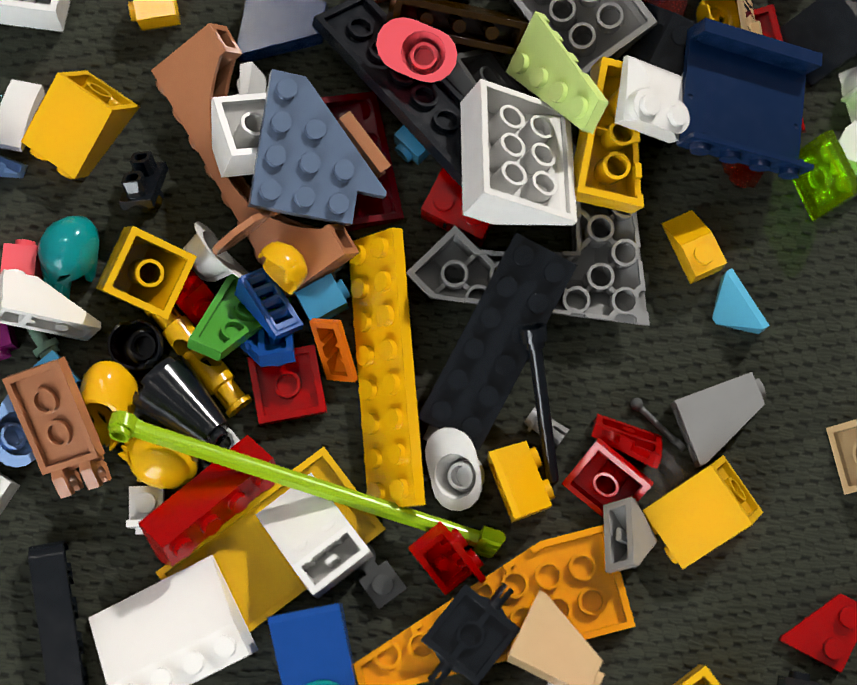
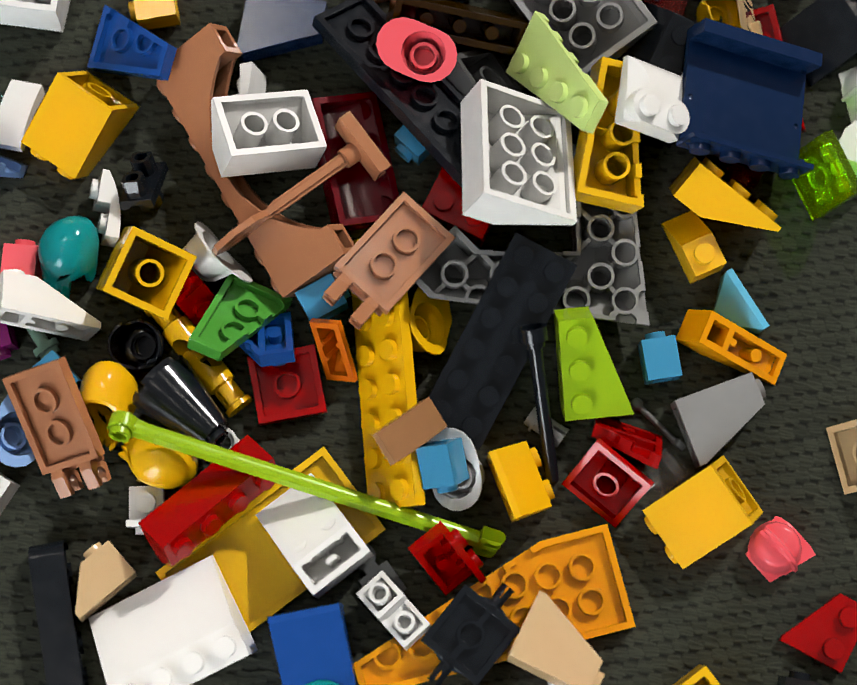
blue slope [235,267,304,341] -> none
sand blue wing [248,69,387,227] -> none
yellow hair [258,241,308,295] -> none
light grey slope [603,497,658,574] -> none
none -> tan slope [75,540,137,622]
none -> blue wing [87,5,177,81]
none -> white slope [89,169,121,247]
none -> nougat tile [322,191,456,330]
none -> white slope [356,570,432,651]
none -> medium nougat slope [372,397,447,465]
none -> yellow piece [409,287,452,355]
none -> dark azure brick [416,437,469,493]
none -> lime wedge [553,306,635,421]
none -> dark azure brick [637,331,683,385]
none -> yellow slope [669,156,781,232]
none -> light orange slope [676,309,787,385]
none -> coral piece [746,516,816,583]

